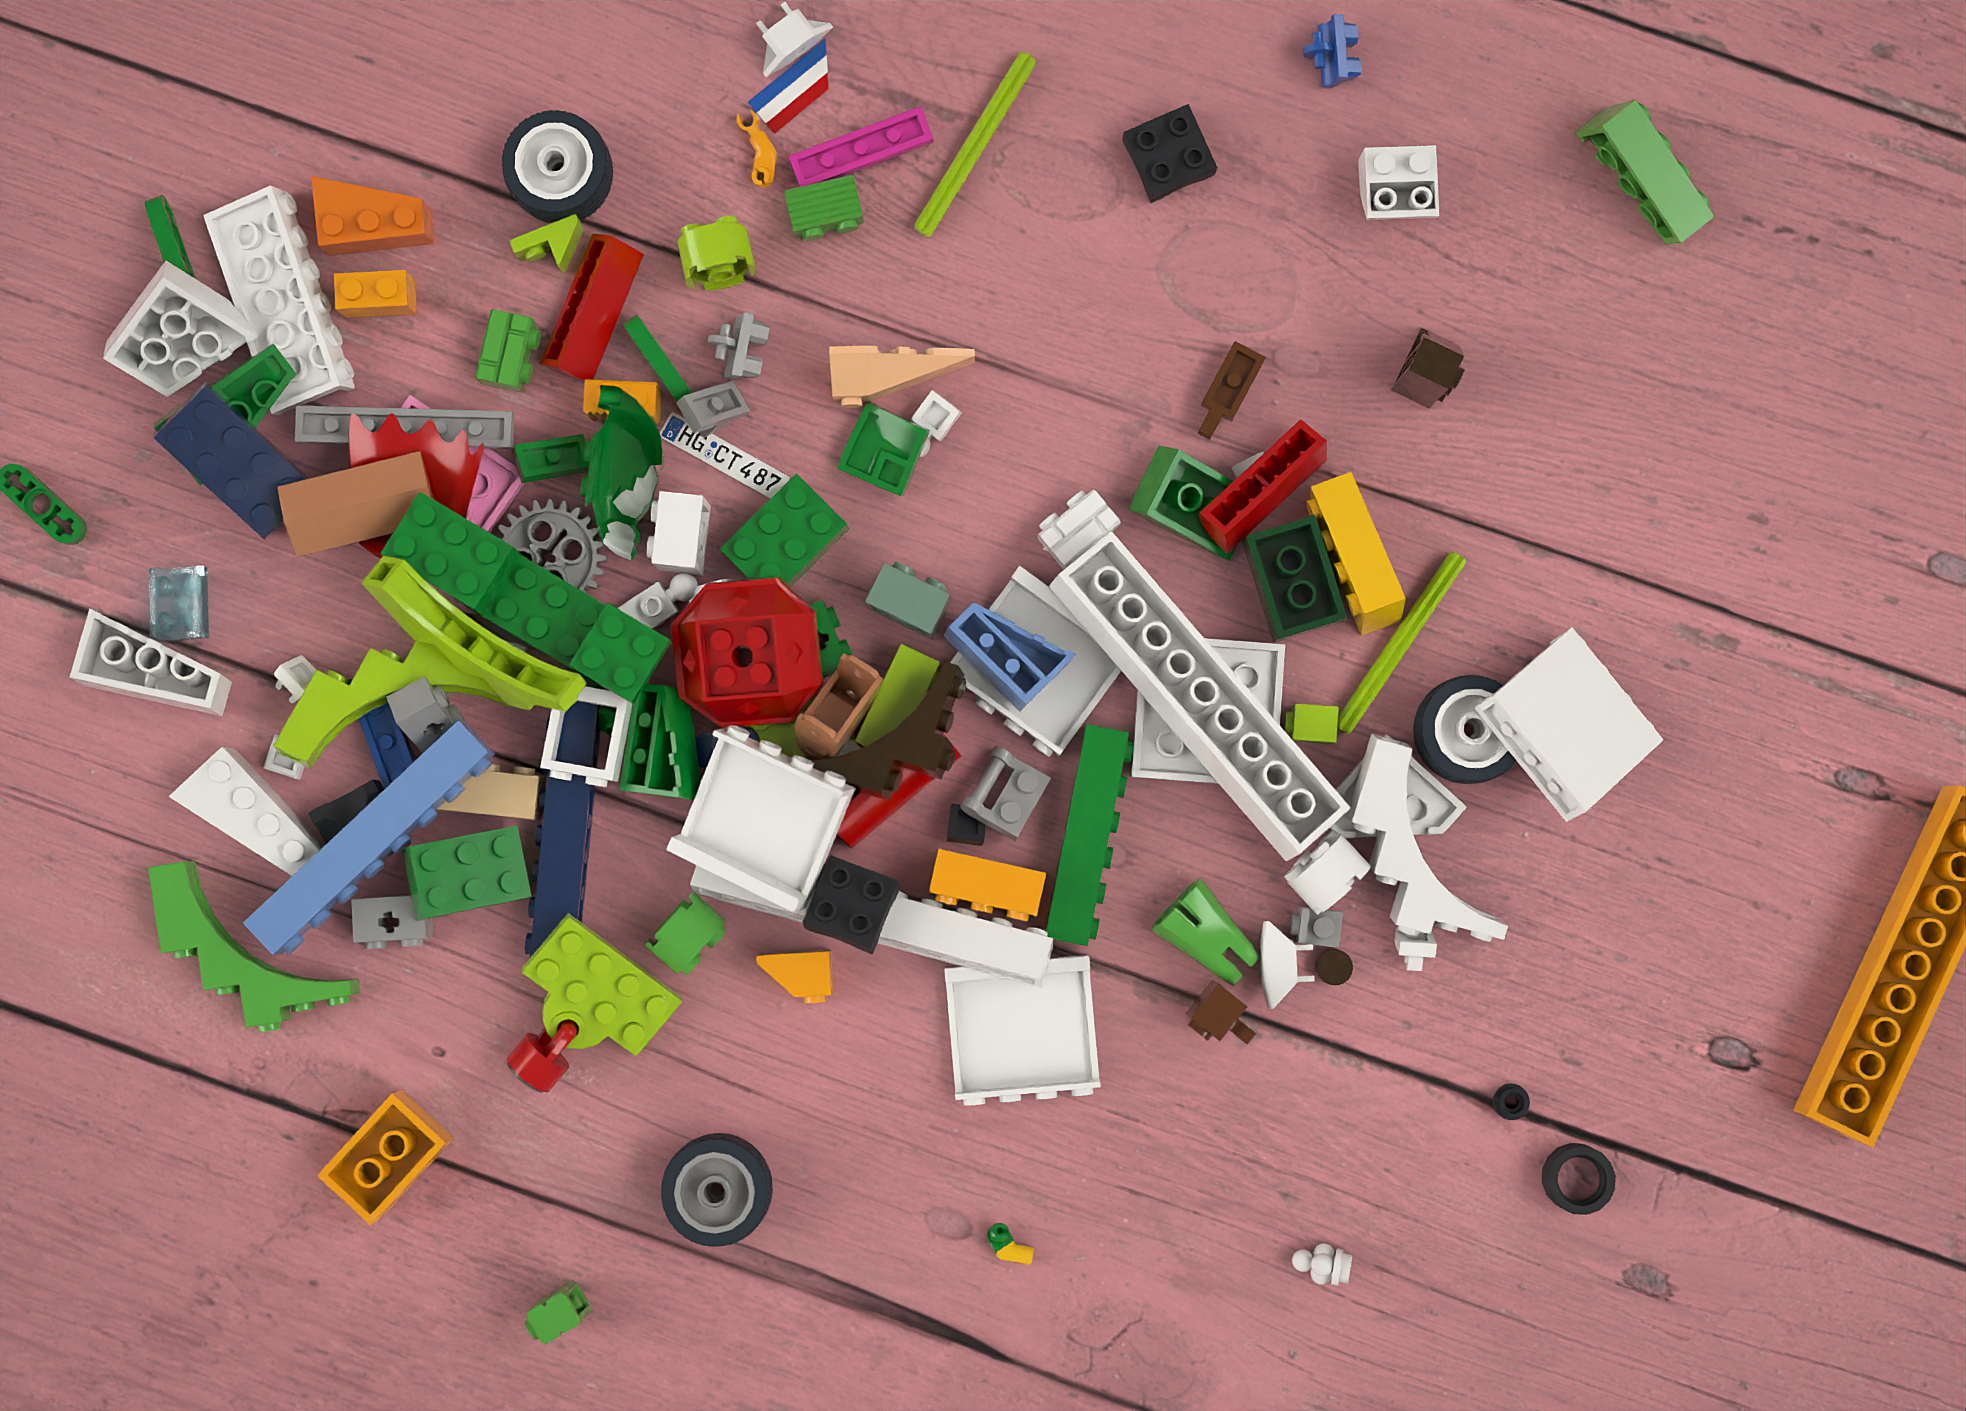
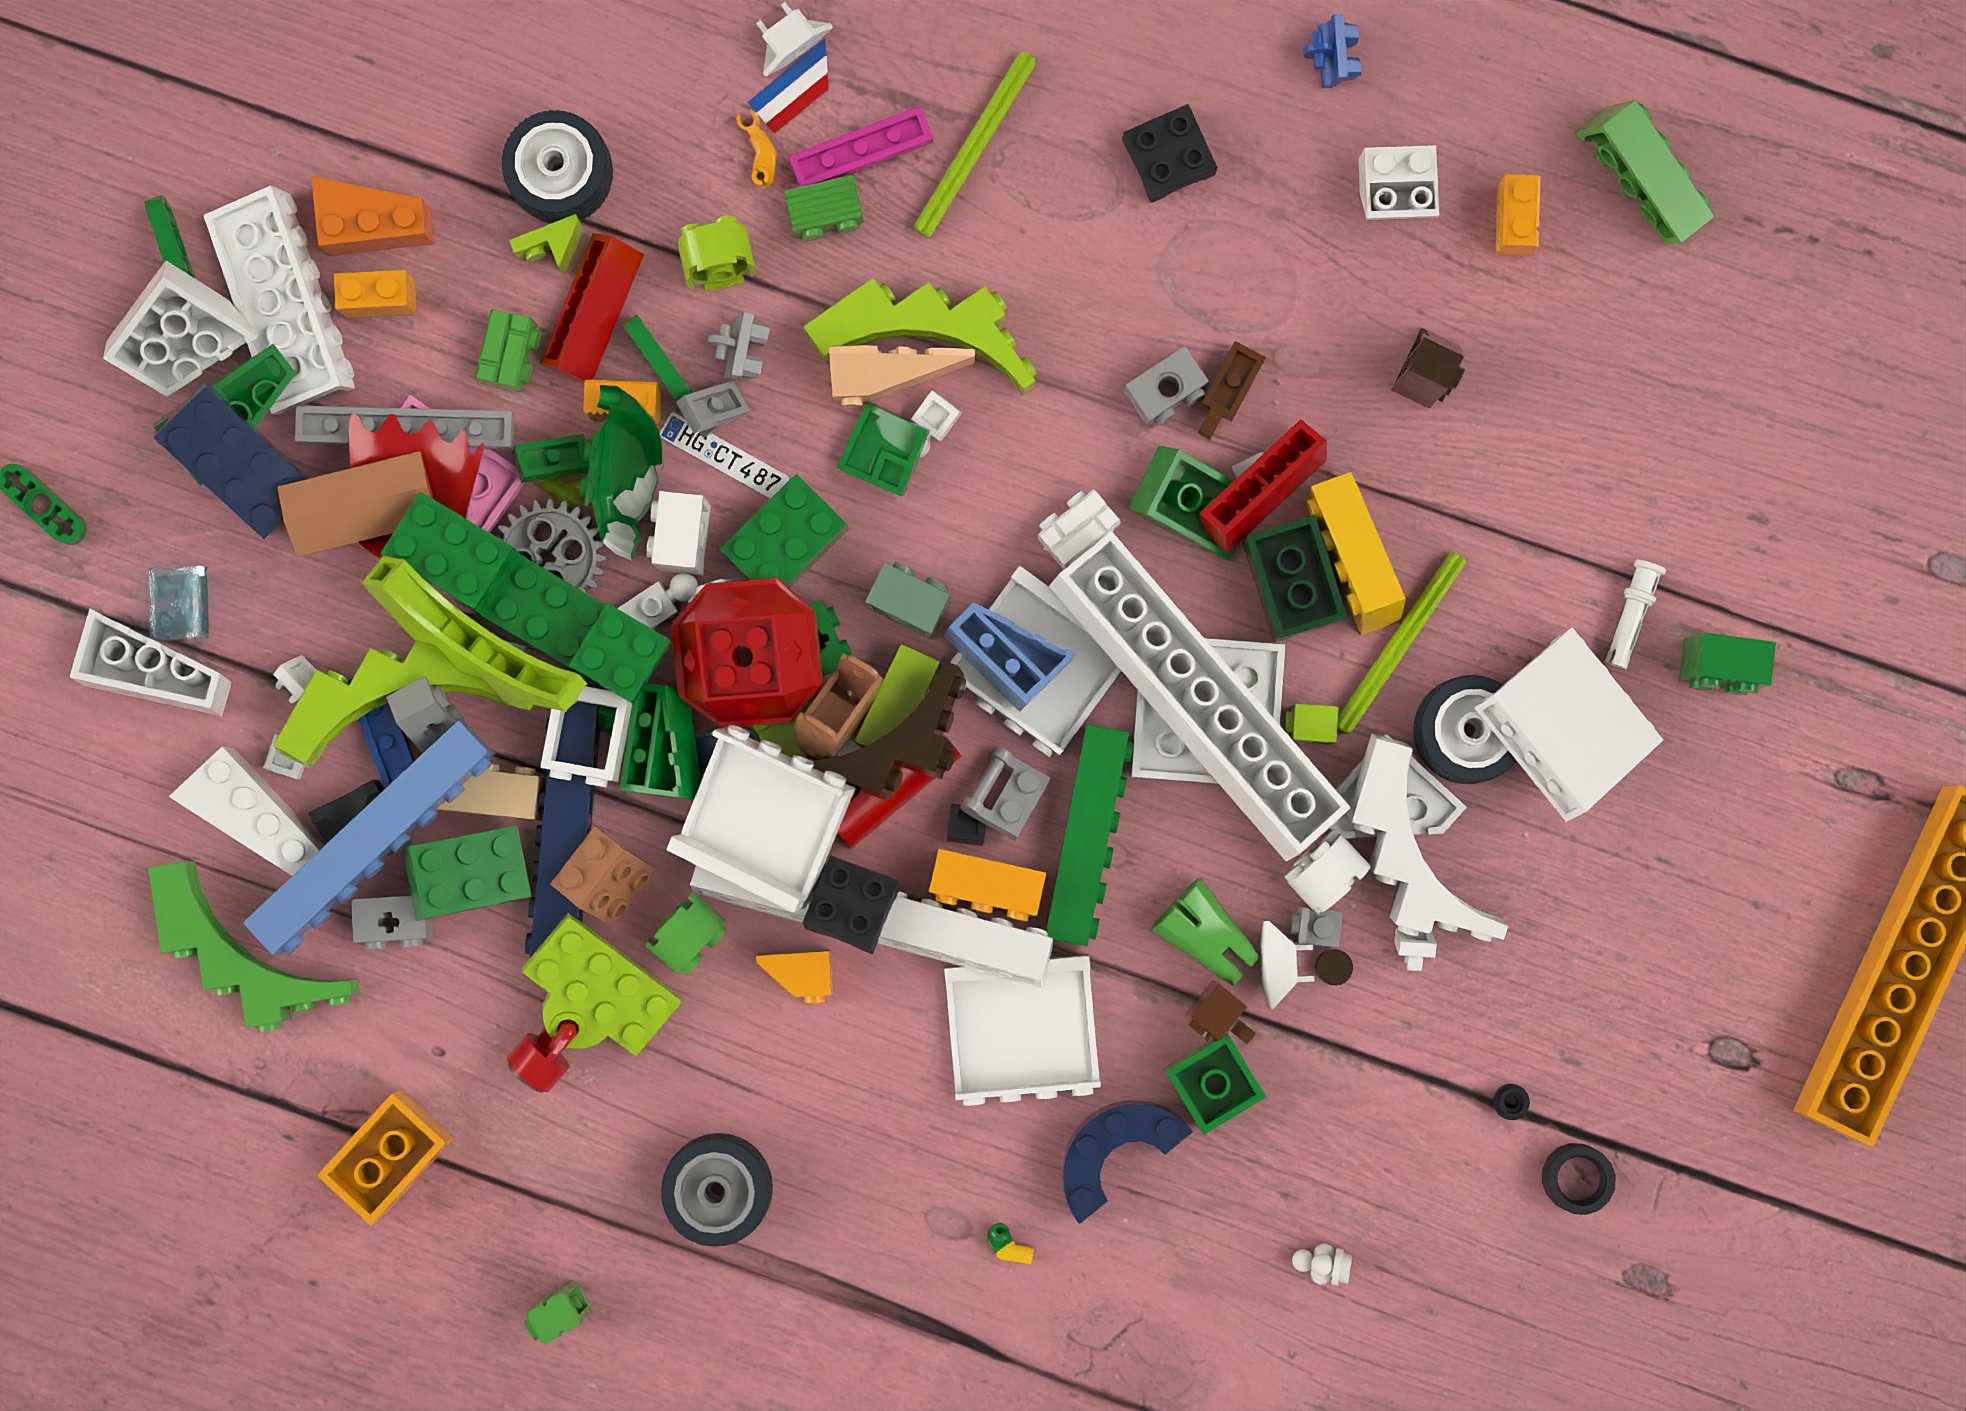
none -> clear neon green arm [540,477,586,506]
none -> nougat bracket [551,826,654,925]
none -> lime arch [804,278,1037,395]
none -> dark blue brick [1062,1100,1193,1224]
none -> light grey brick [1124,346,1209,426]
none -> green brick [1163,1033,1266,1135]
none -> light orange brick [1495,174,1541,256]
none -> white pin [1604,560,1666,670]
none -> green brick [1679,632,1776,695]

